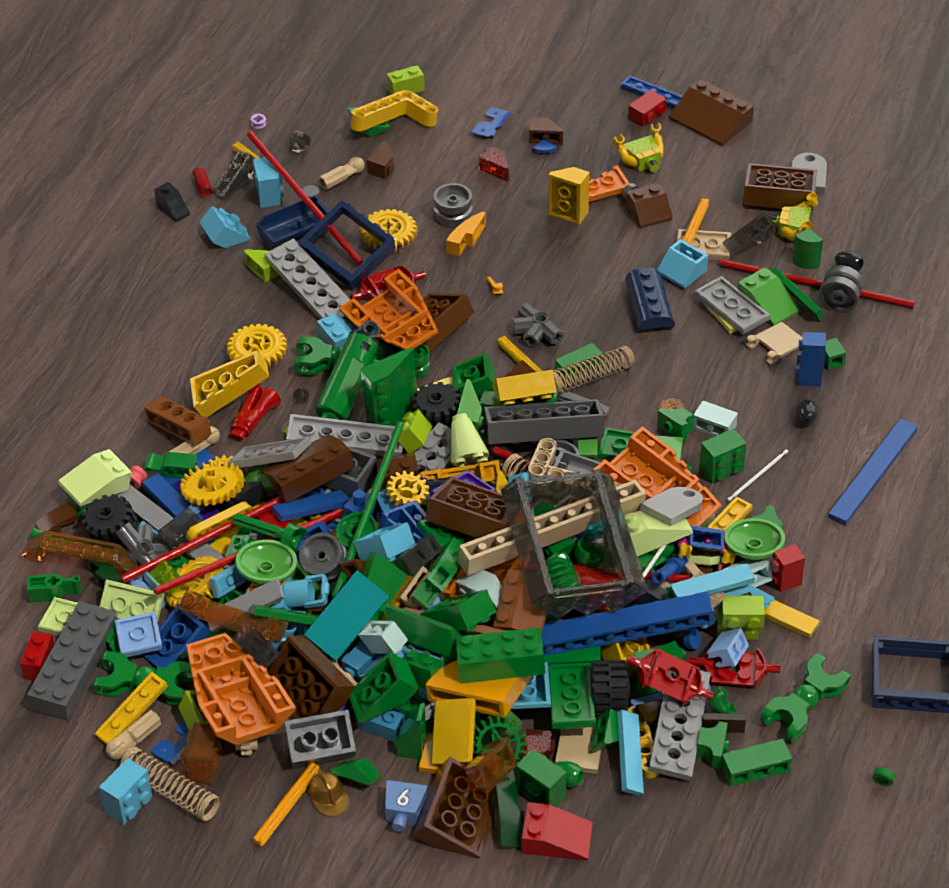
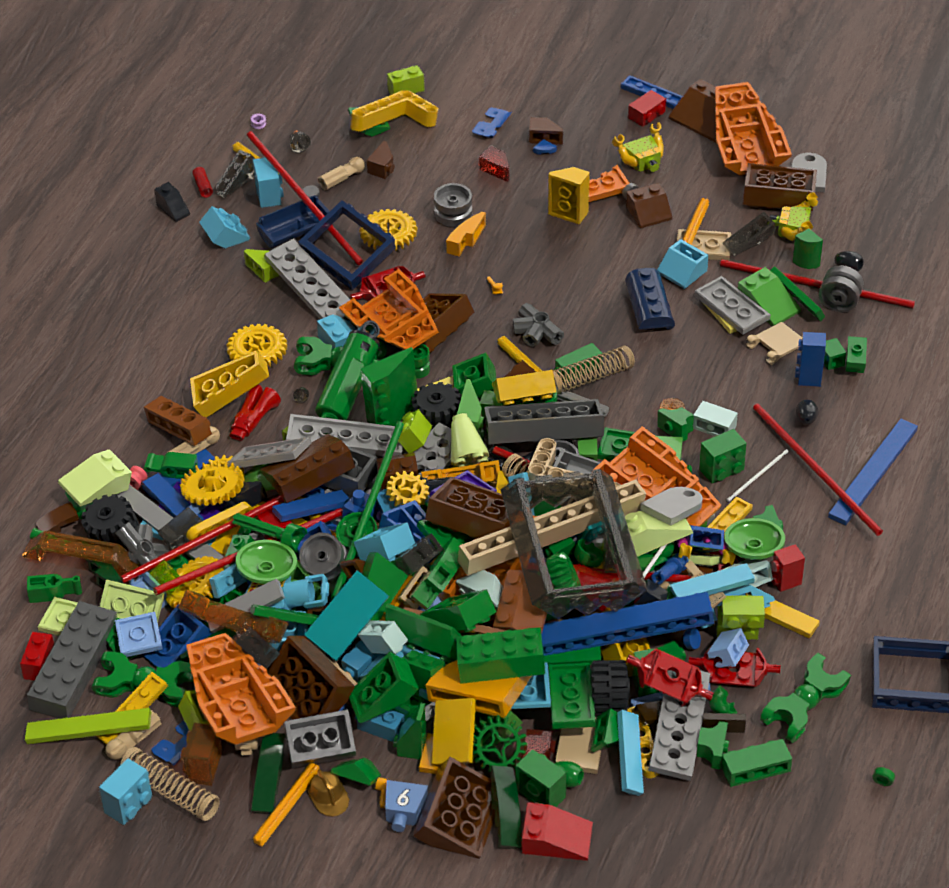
clear orange slope [465,737,517,794] -> none
none -> lime tile [25,708,152,744]
none -> dark green slope [251,733,286,814]
none -> light orange hand [376,777,388,808]
none -> orange wedge [715,82,792,175]
none -> red piece [753,403,883,536]
none -> green brick [845,336,867,373]

